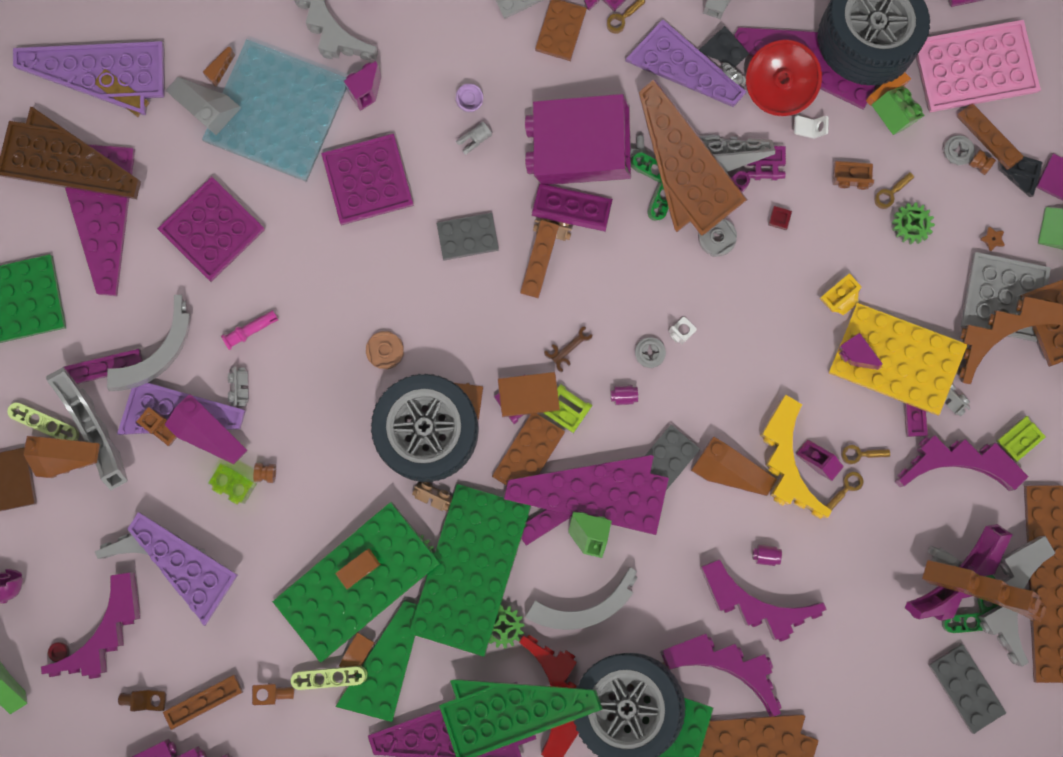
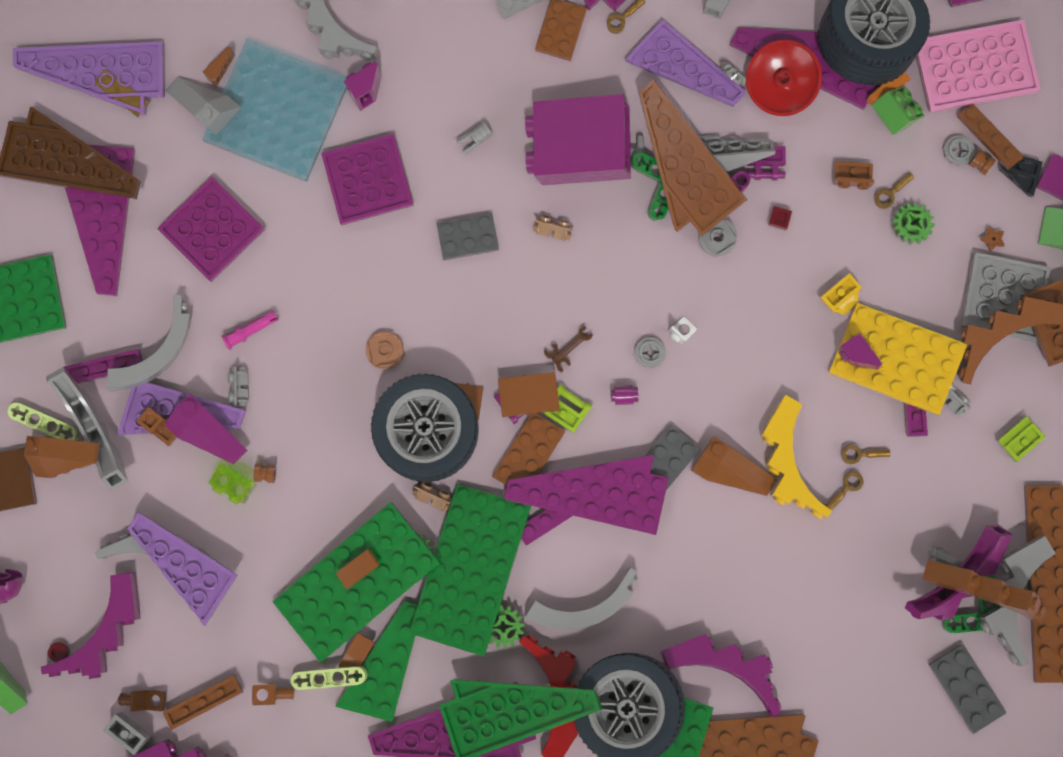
lavender hair [455,84,483,112] -> none
dark orange plate [520,220,560,299] -> none
magenta tile [531,183,613,232] -> none
bright green slope [568,512,612,558] -> none
black wing [699,26,749,67] -> none
magenta arch [700,560,827,642] -> none
magenta brick [752,545,782,566] -> none
white bracket [794,116,829,139] -> none
magenta slope [796,440,844,481] -> none
magenta arch [895,435,1029,491] -> none
none -> light grey brick [103,712,152,755]

